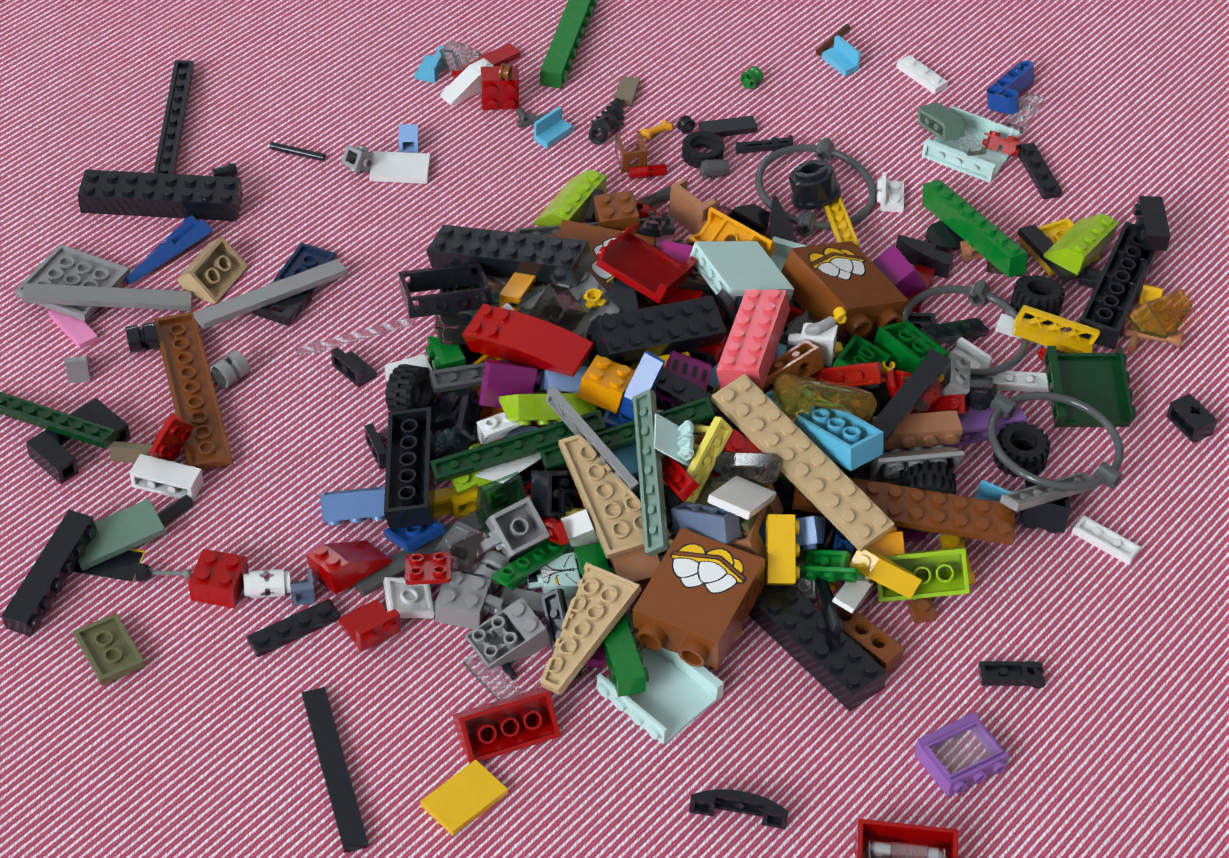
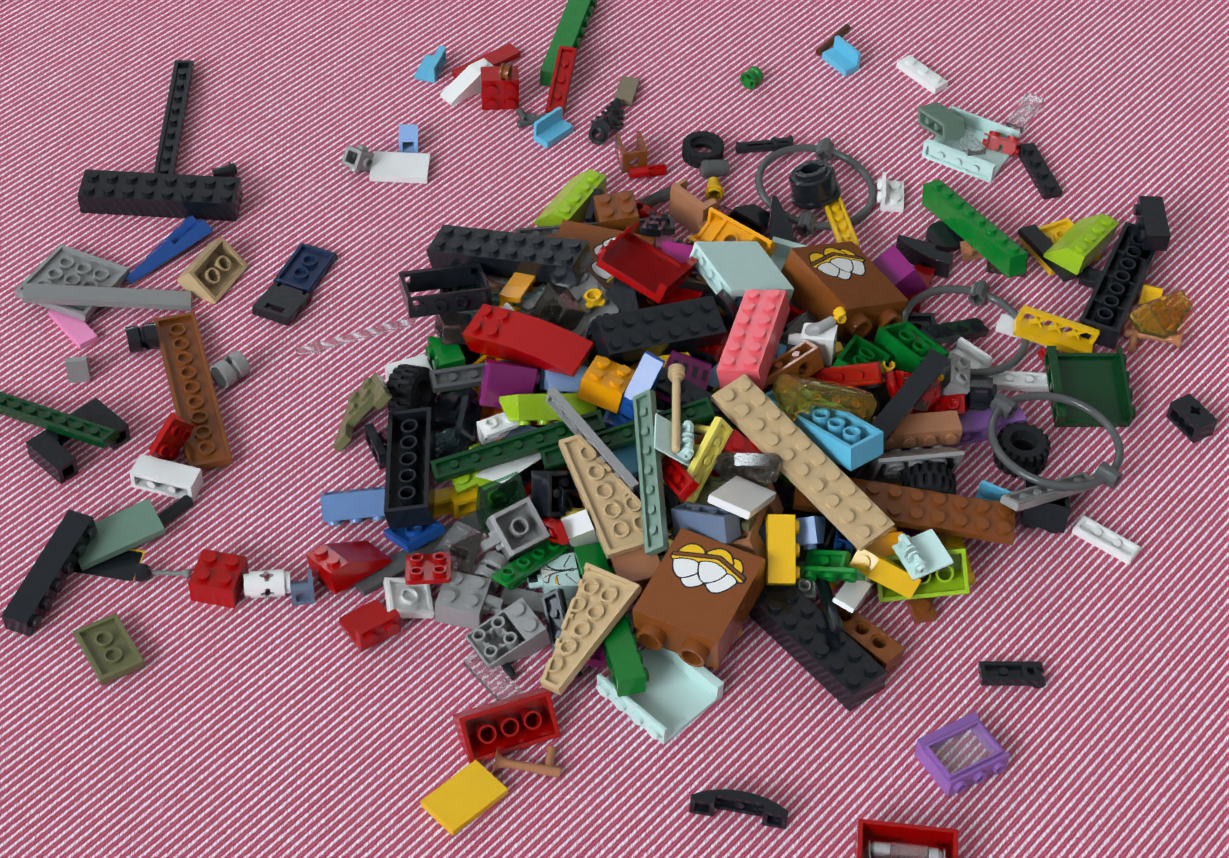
dark tan tile [109,441,153,463] -> none
light grey tile [193,259,347,329] -> none
black plate [247,599,340,657] -> none
black bar [270,142,326,161] -> none
black tile [302,687,369,853] -> none
black panel [331,347,377,388] -> none
clear slope [439,41,482,71] -> none
light orange piece [640,119,674,141] -> none
black bush [677,115,696,134] -> none
black tile [699,116,758,137] -> none
blue beam [986,61,1034,114] -> none
black tyre [1010,275,1065,324] -> none
none -> olive wing [333,372,392,452]
none -> nougat piece [492,746,561,778]
none -> red tile [545,46,578,116]
none -> tan piece [668,363,685,453]
none -> yellow cone [705,177,724,202]
none -> light aqua hinge [892,529,954,581]

